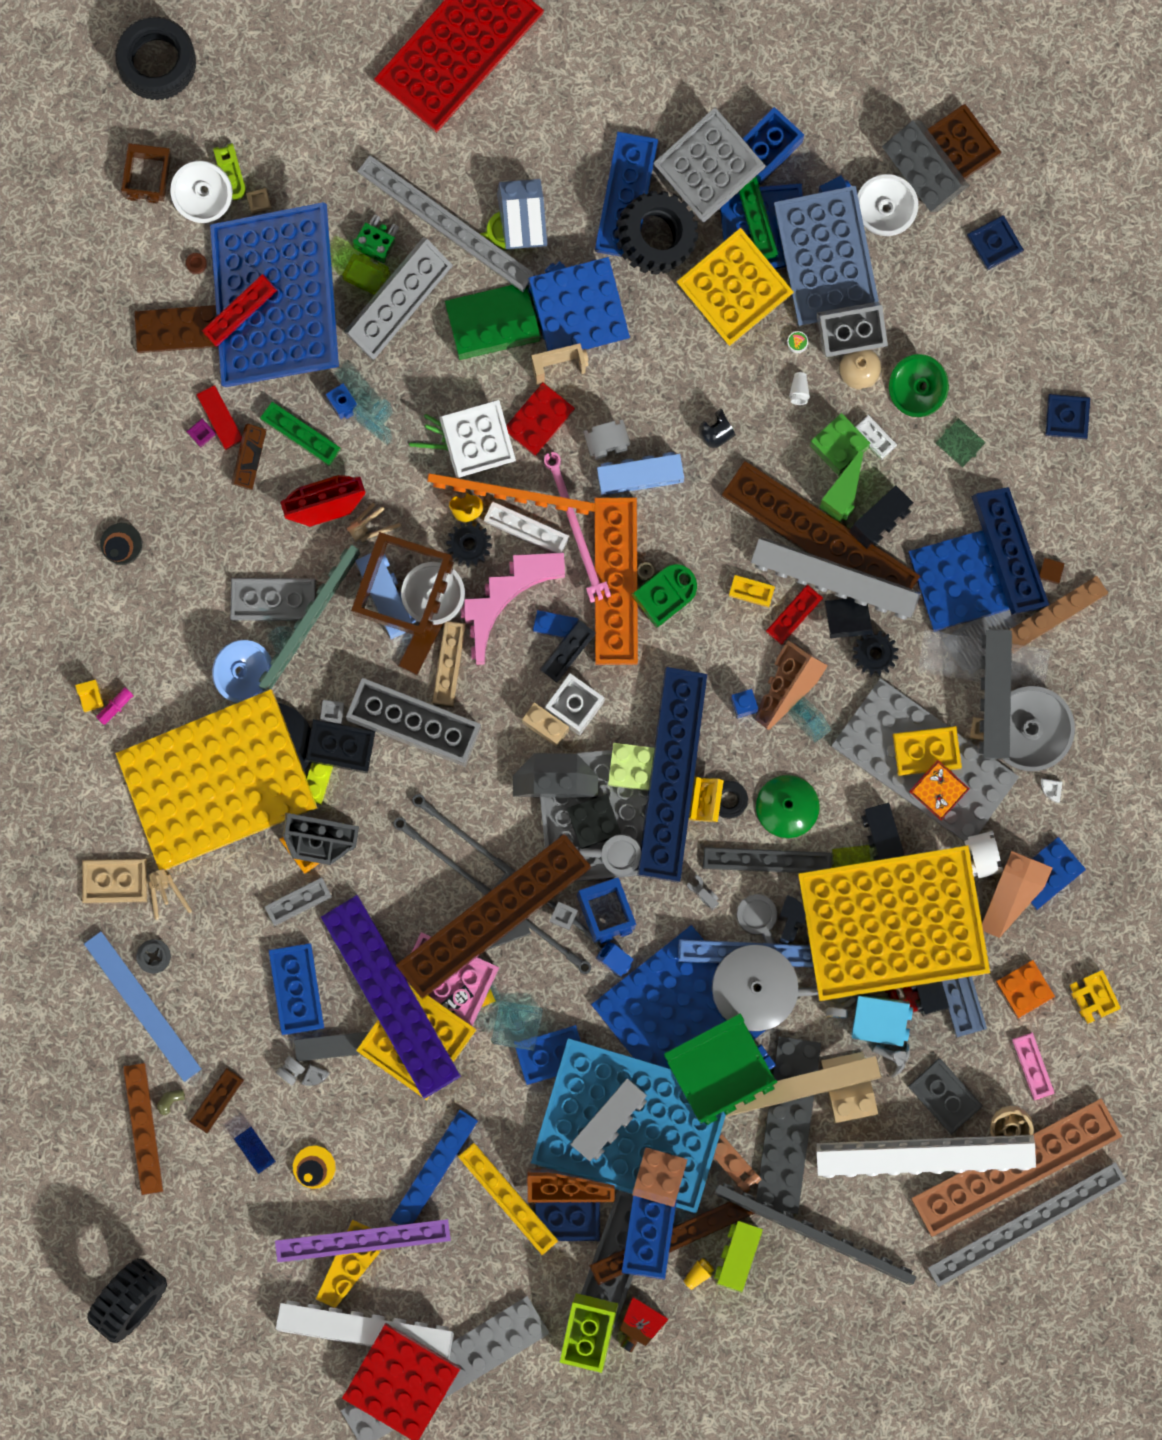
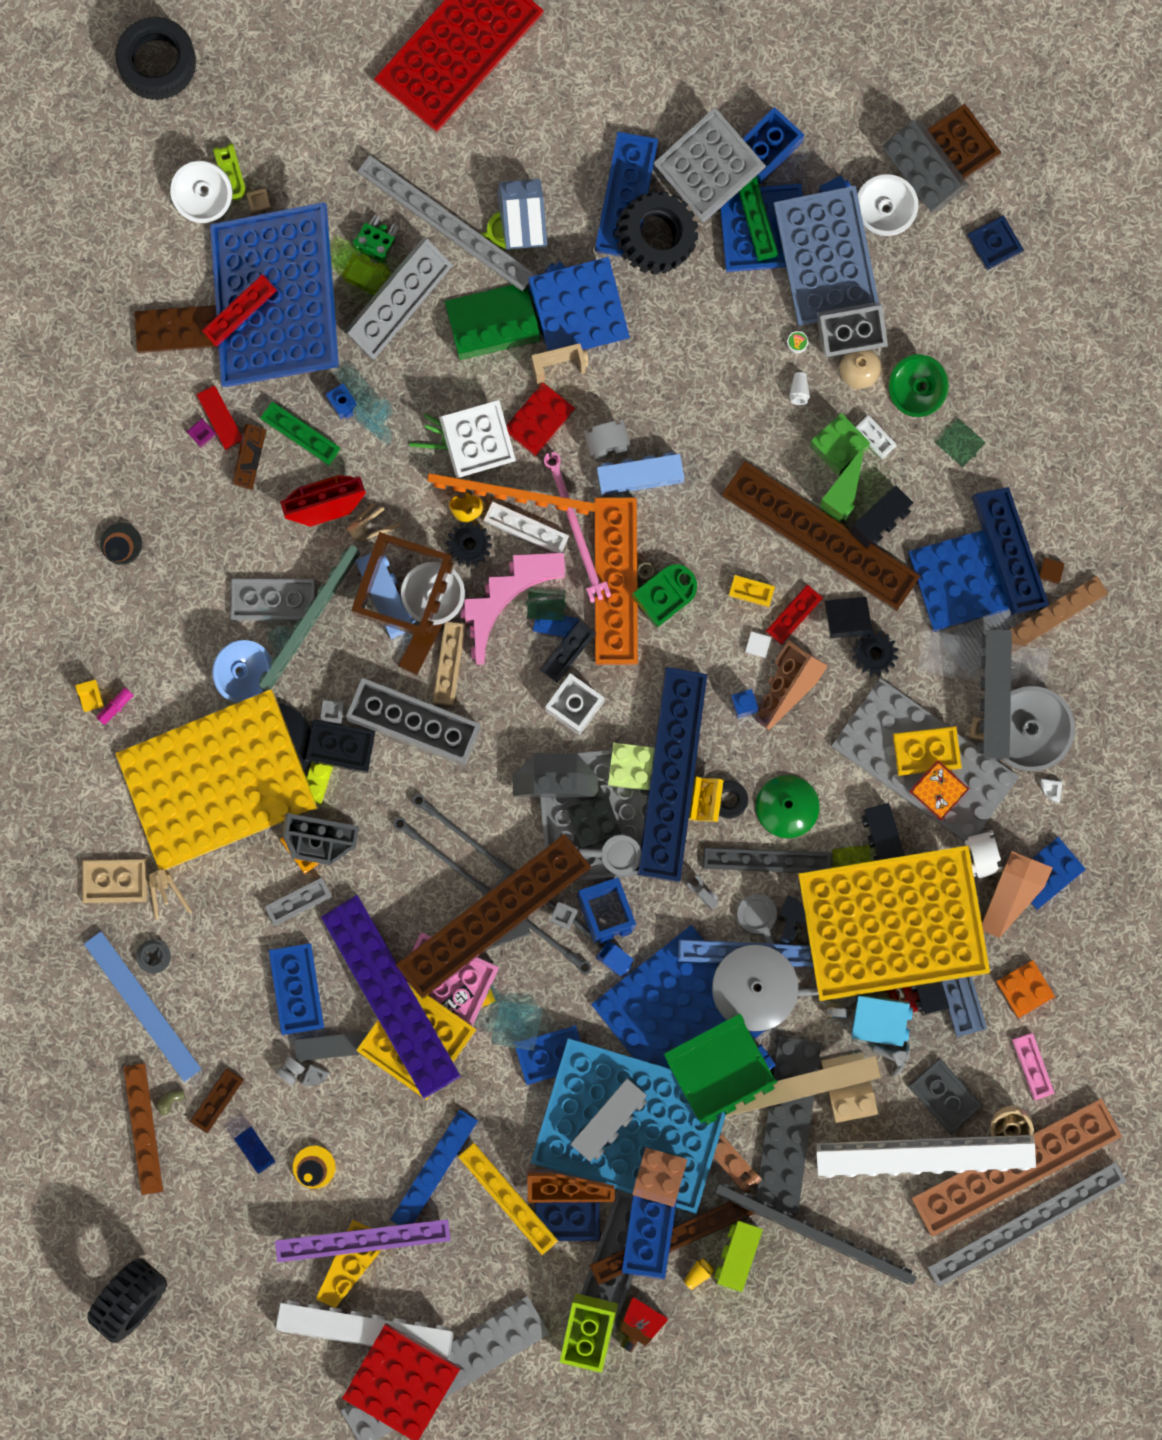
reddish brown window [121,143,171,204] -> none
copper tile [186,253,207,274] -> none
tan brick [522,702,569,747] -> none
yellow plate [677,228,794,346] -> none
black helmet [699,409,736,448] -> none
light grey brick [751,537,921,620] -> none
clear light blue slope [788,696,831,743] -> none
dark blue tile [1045,394,1090,439] -> none
yellow plate [1069,970,1121,1024] -> none
none -> clear green piece [526,588,567,621]
none -> white tile [745,632,771,658]

